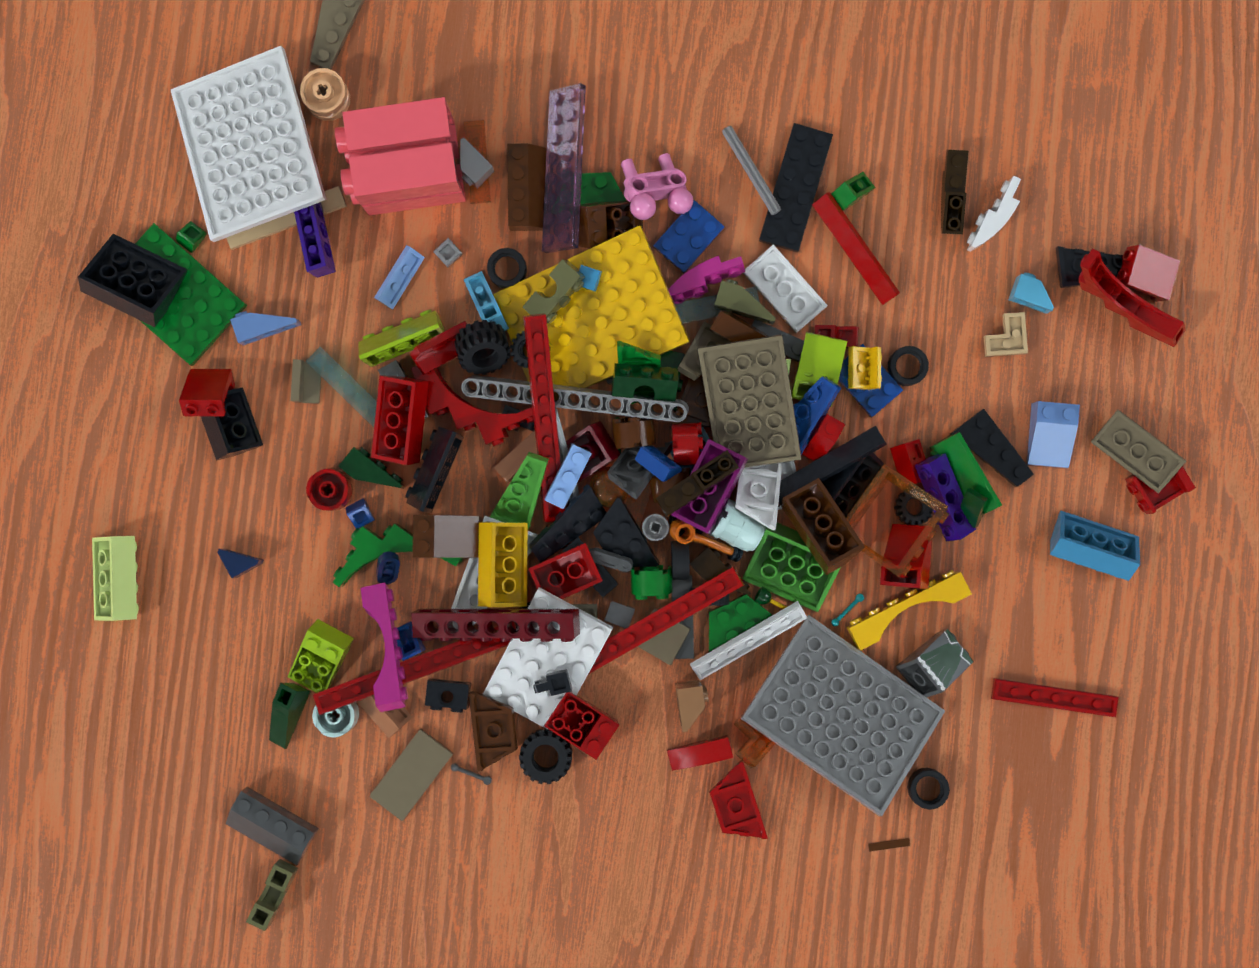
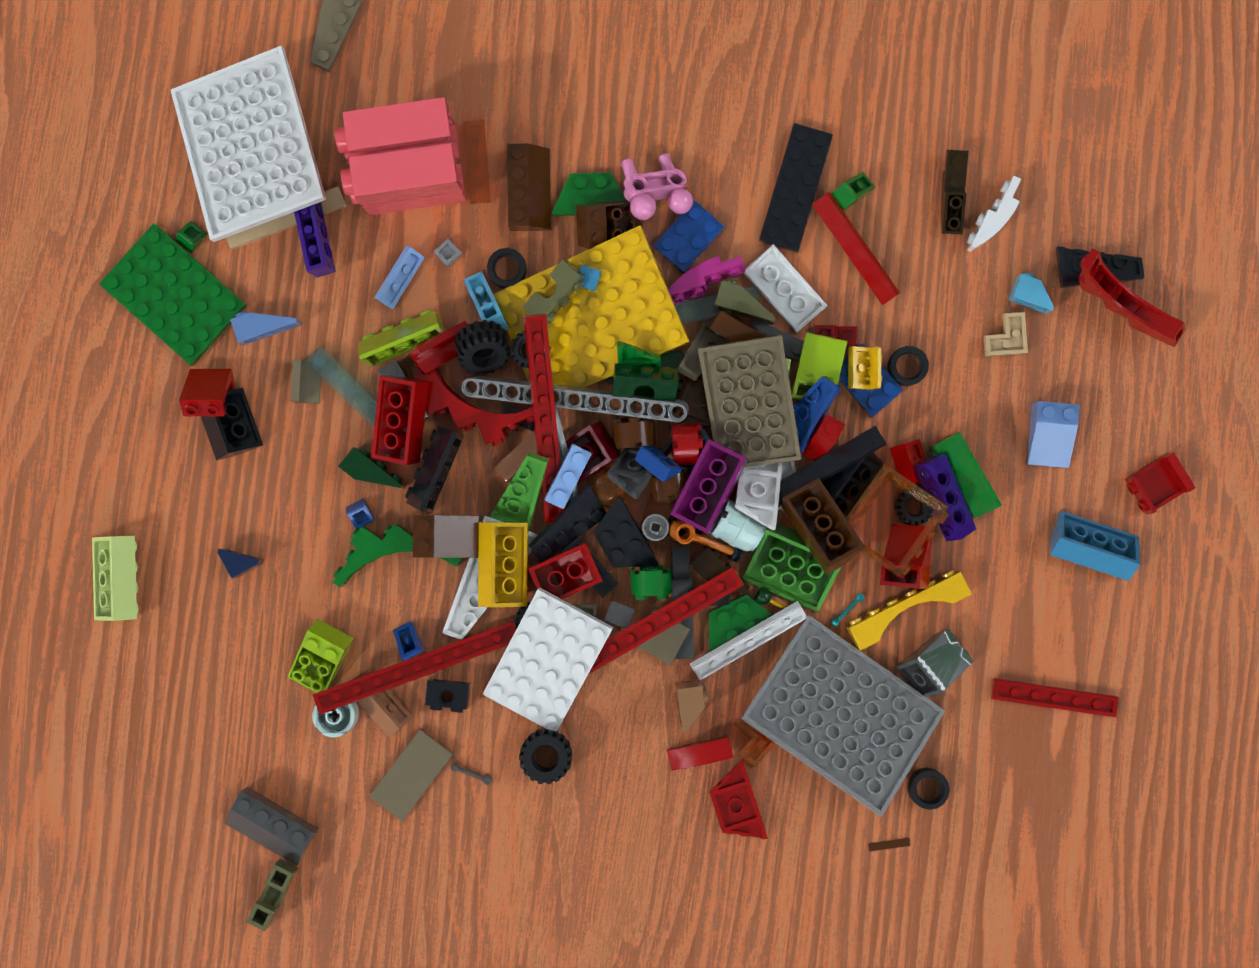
black slope [78,234,187,327] -> none
dark green slope [269,683,310,749] -> none
light nougat wheel [300,68,350,121] -> none
red brick [306,469,353,511] -> none
dark pink arch [360,583,408,712] -> none
dark blue plate [376,551,400,584] -> none
dark red brick [411,609,580,642] -> none
light grey slope [460,137,494,188] -> none
reddish brown wing [469,691,518,772] -> none
black plate [533,669,572,696] -> none
plate [542,83,586,253] -> none
red slope [544,692,620,760] -> none
dark grey piece [589,548,633,572] -> none
dark brown slope [655,450,739,517] -> none
light grey axle [722,126,781,215] -> none
black wing [950,409,1034,487] -> none
dark green slope [960,488,988,529] -> none
dark tan tile [1091,410,1186,494] -> none
panel [1117,245,1180,302] -> none

